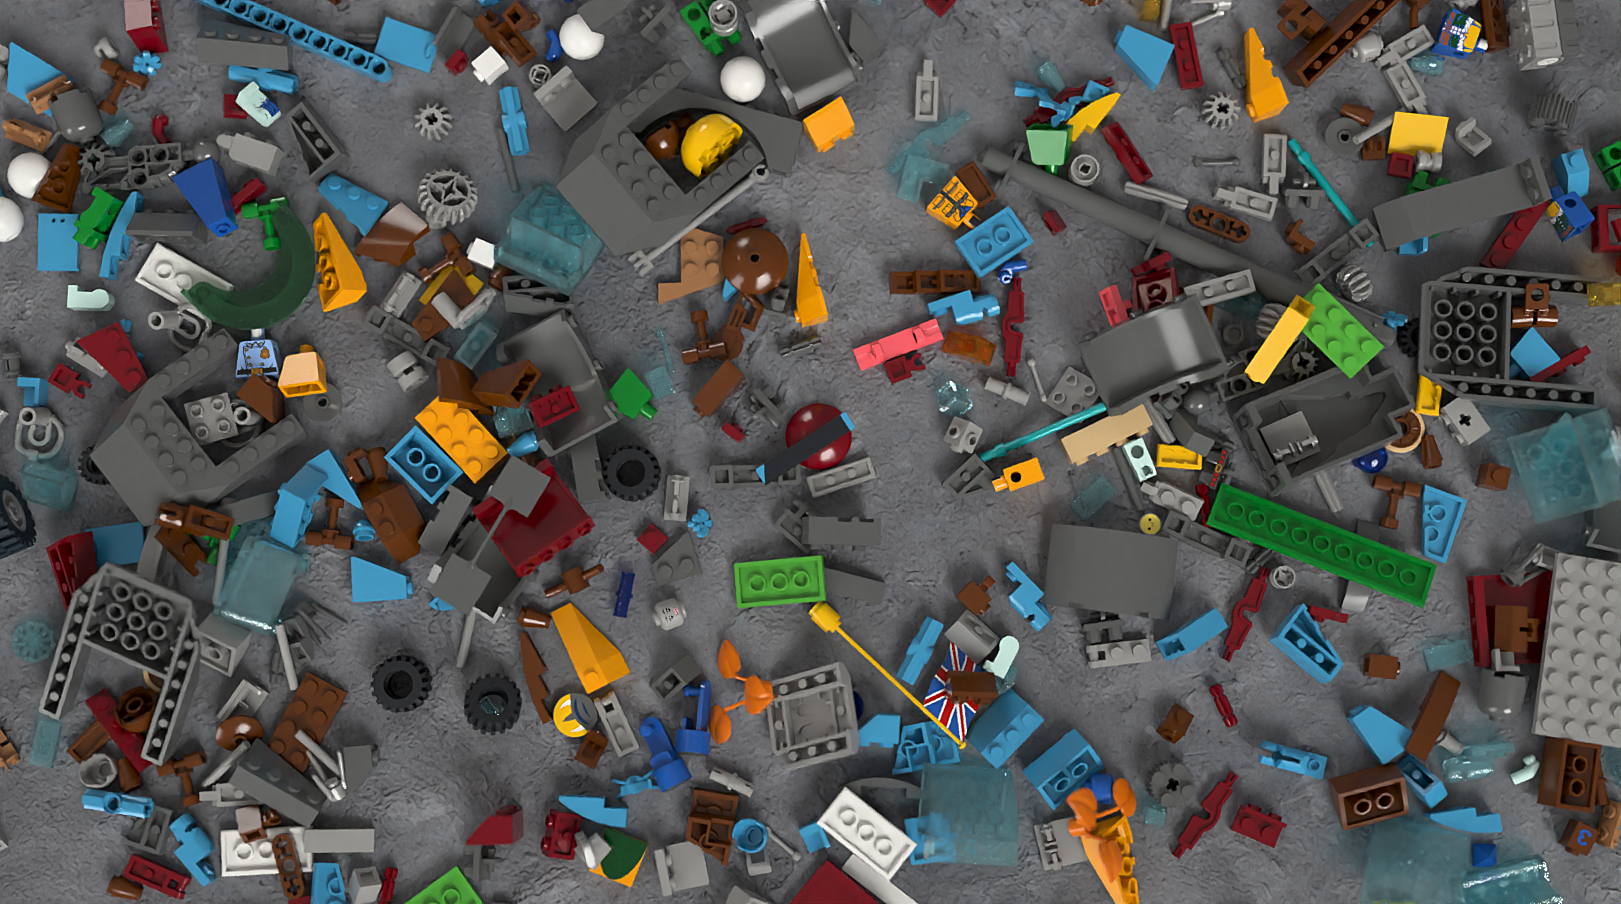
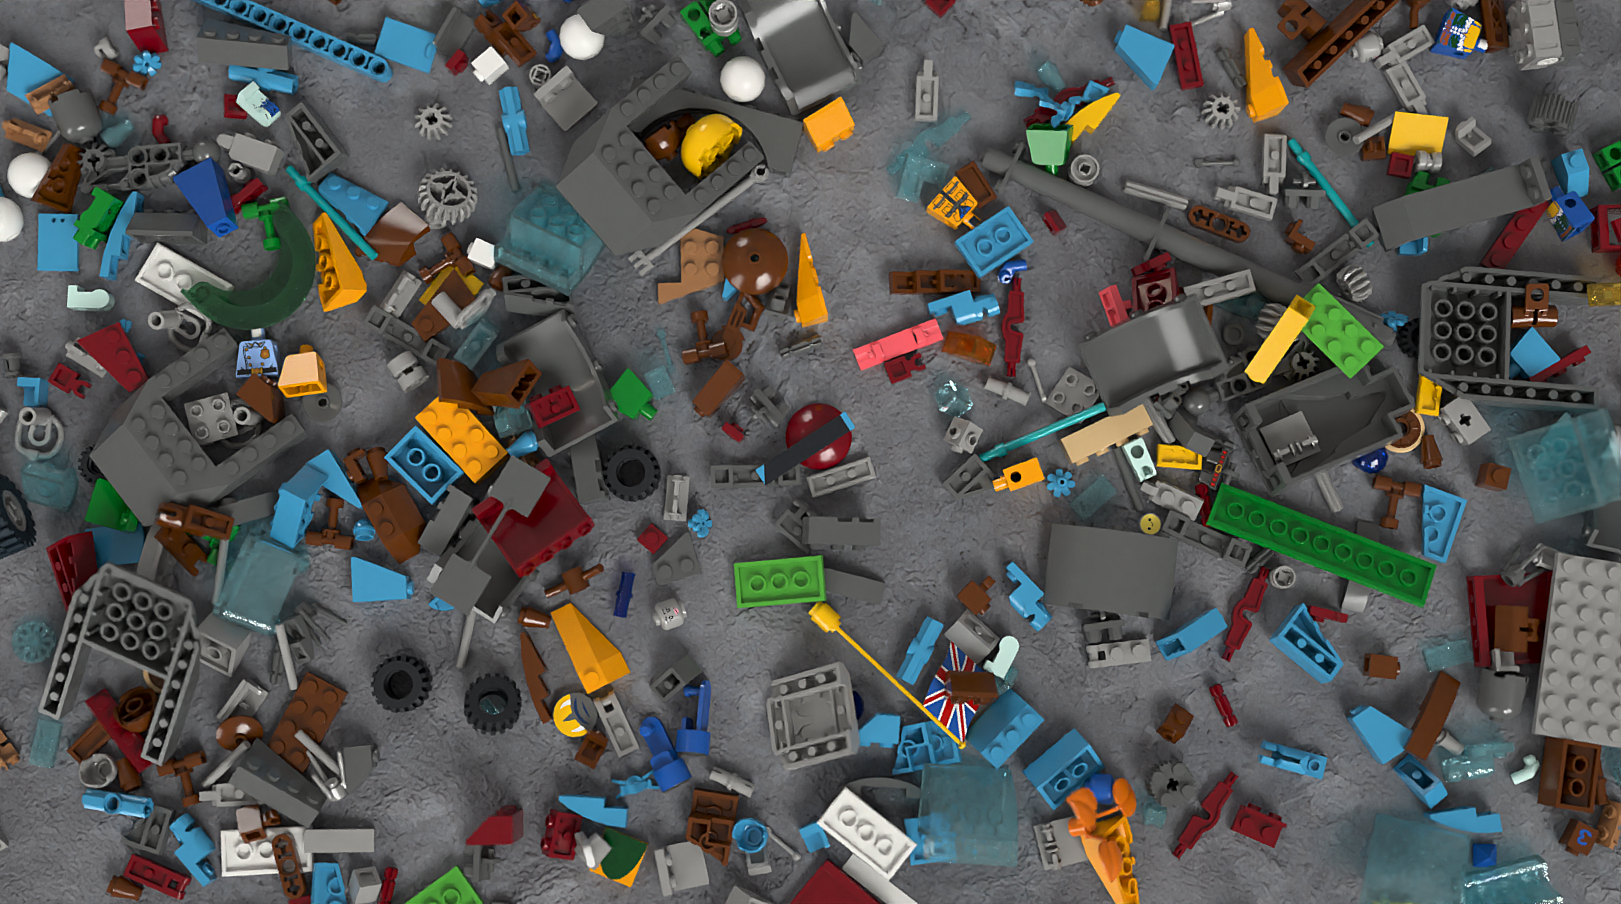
orange plant [708,639,775,745] -> none
dark red plate [1101,121,1154,185] -> none
reddish brown slope [1328,762,1409,831] -> none
clear light blue cone [1410,55,1445,77] -> none
none -> green bracket [84,478,138,534]
none -> light grey pin [229,163,251,184]
none -> teal bar [286,166,378,260]
none -> dark azure plant [1046,469,1075,497]

